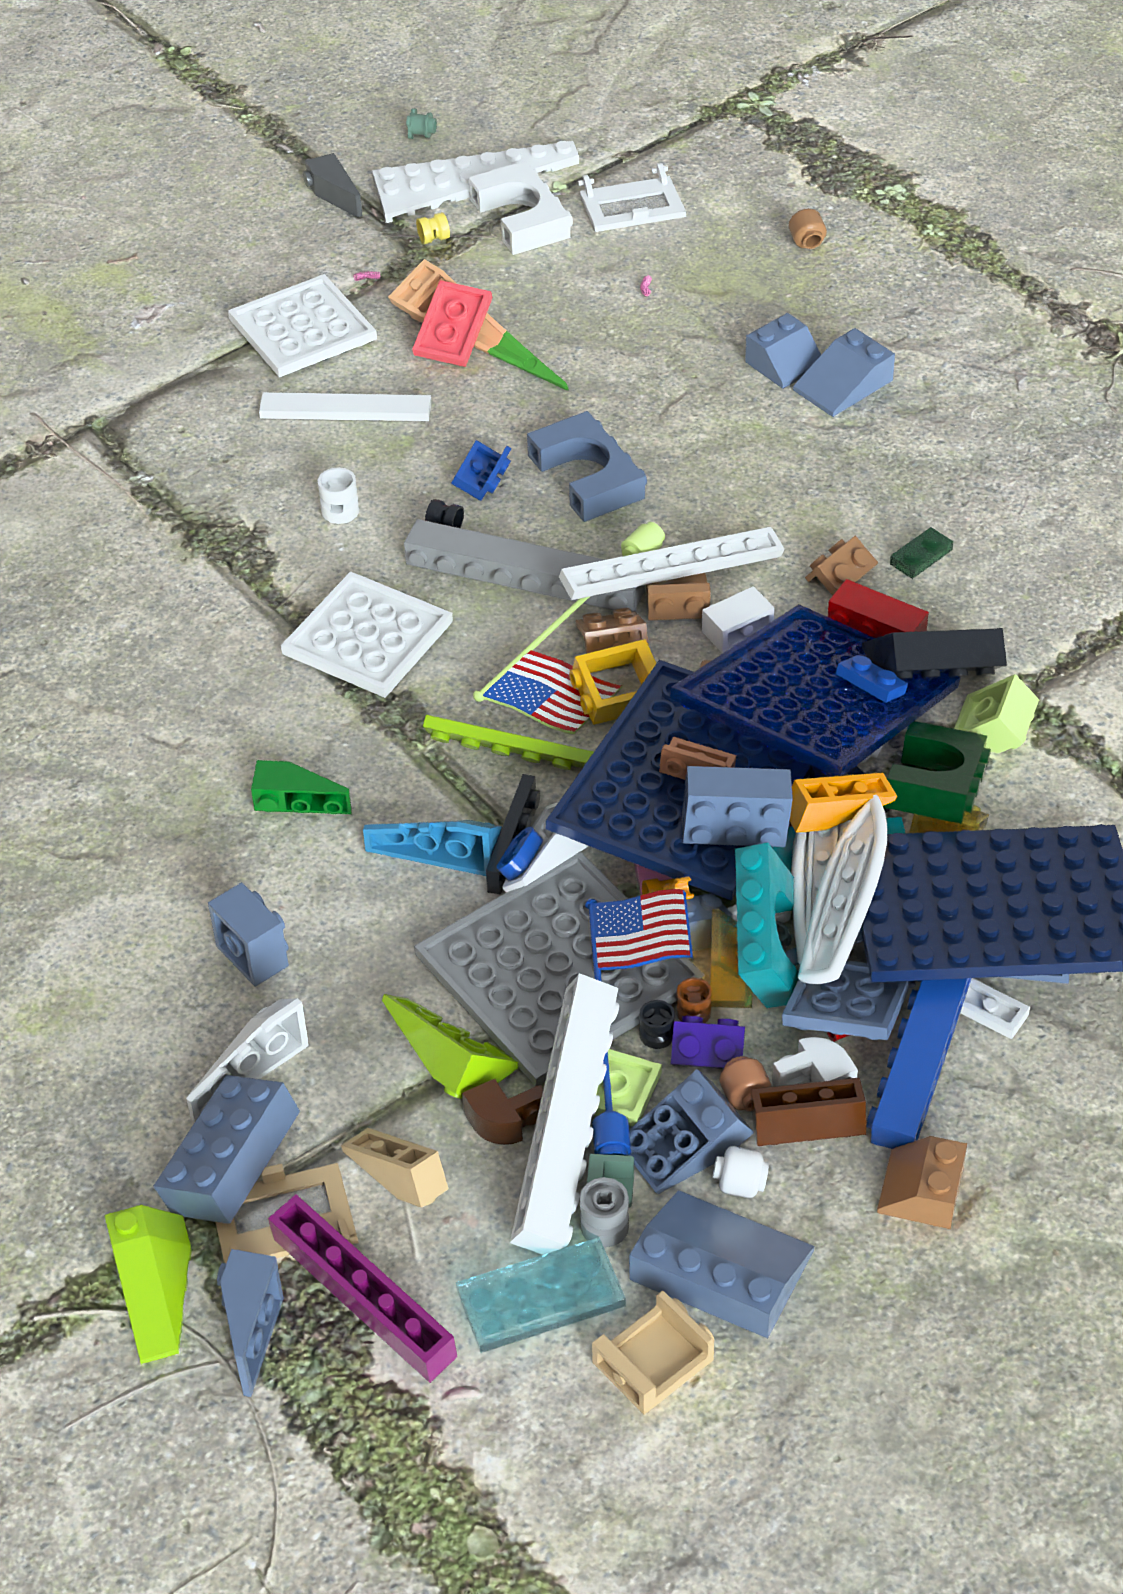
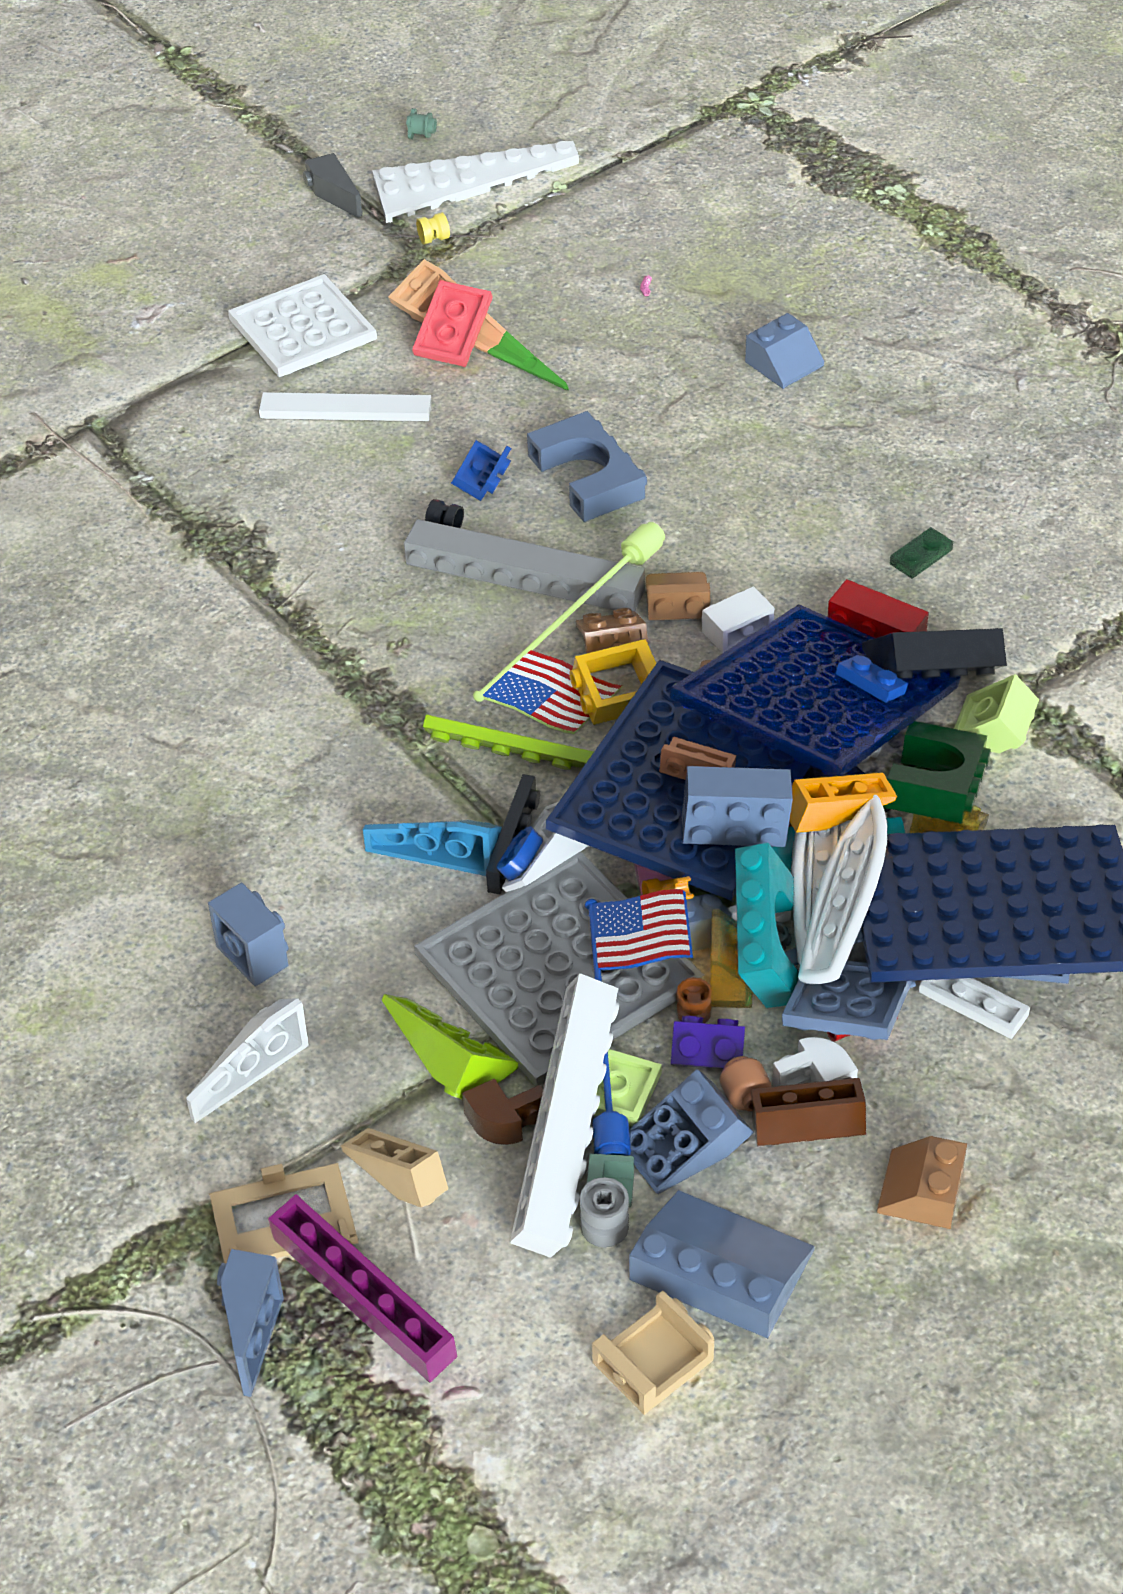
lime wedge [104,1205,192,1364] -> none
sand blue brick [153,1075,300,1224] -> none
green slope [251,760,352,814] -> none
white plate [281,571,453,698] -> none
white wheel [318,467,359,524] -> none
bright pink leg [353,271,380,281] -> none
clear light blue plate [456,1237,626,1353] -> none
white arch [469,161,573,255] -> none
white plate [559,527,784,600] -> none
white piece [578,163,686,232] -> none
black wheel [639,1000,675,1049] -> none
white head [713,1146,769,1198] -> none
medium nougat head [788,208,827,249] -> none
sand blue slope [793,328,895,417] -> none
medium nougat bracket [805,535,878,596] -> none
blue brick [866,978,972,1149] -> none

